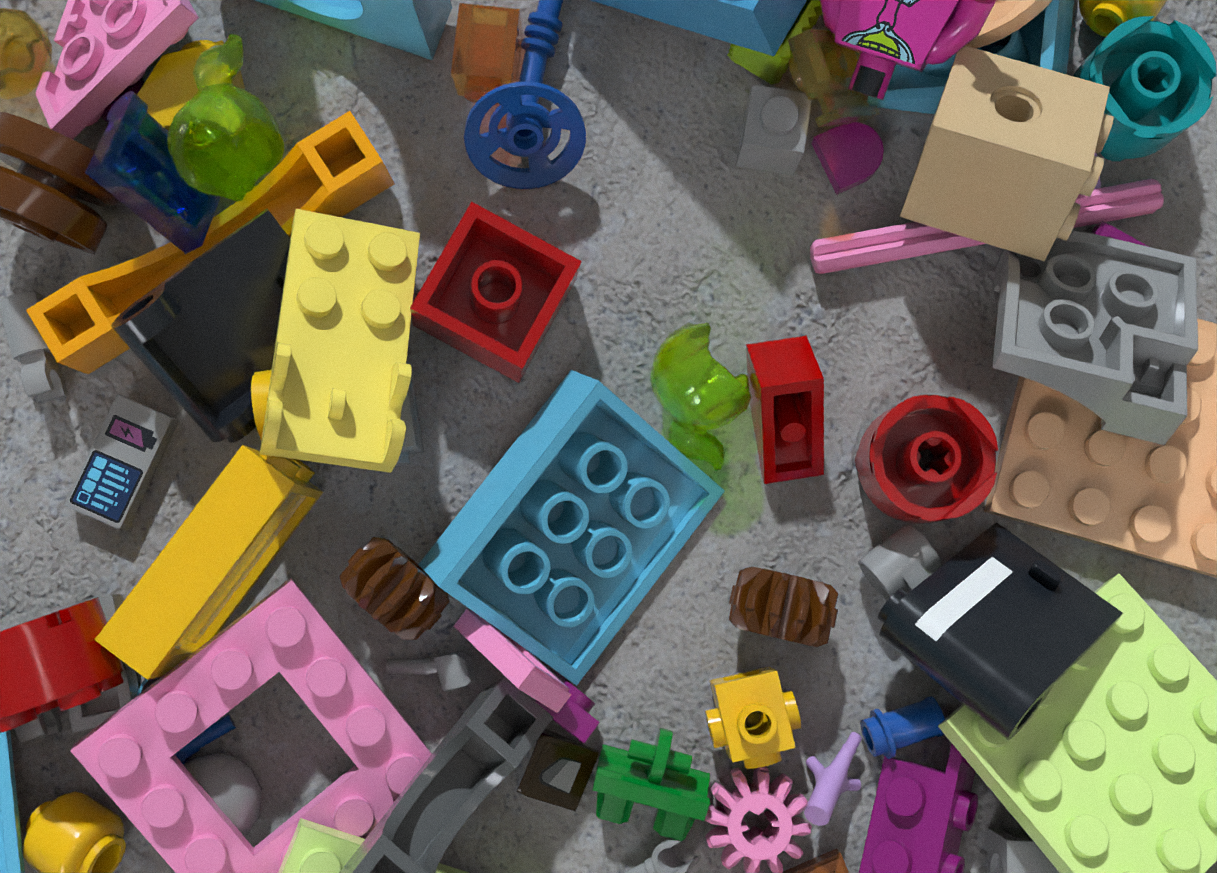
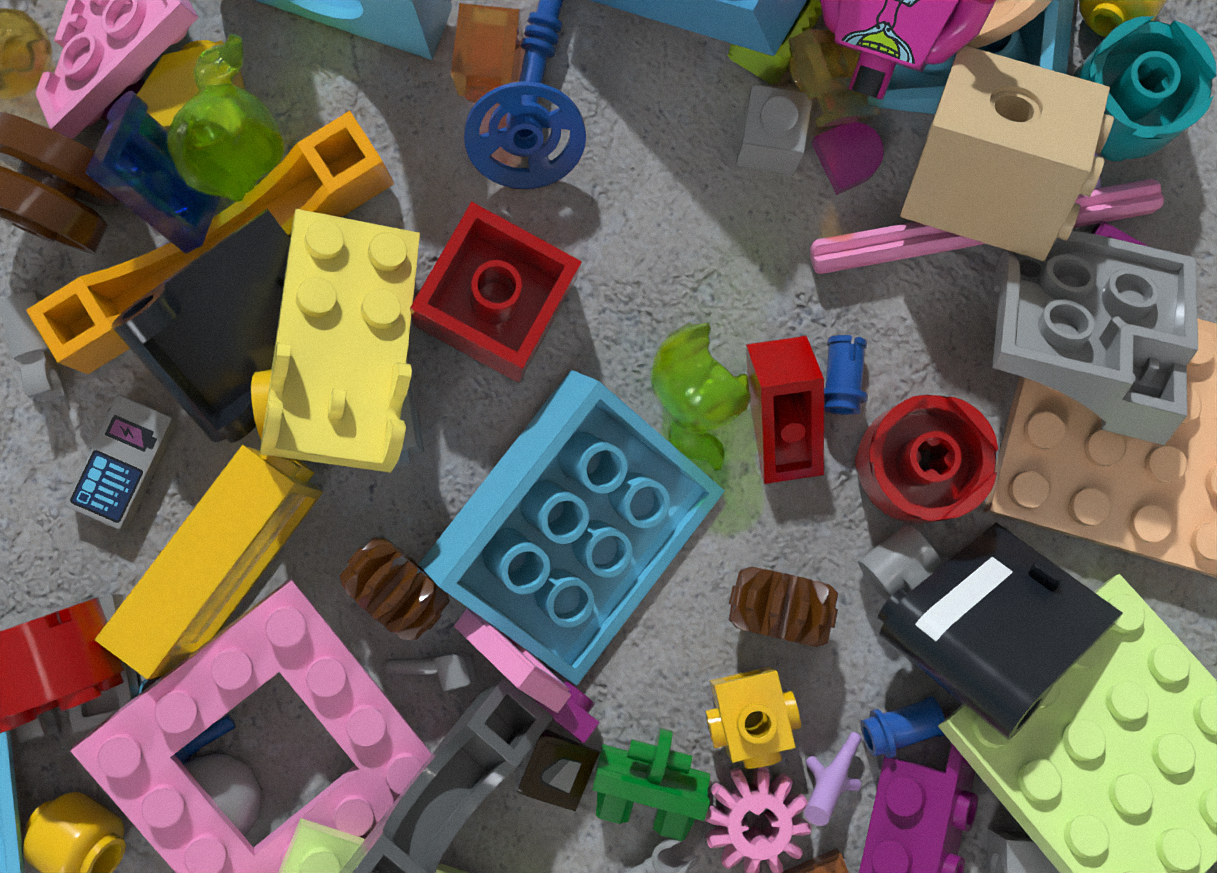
none -> blue pin [824,335,868,415]

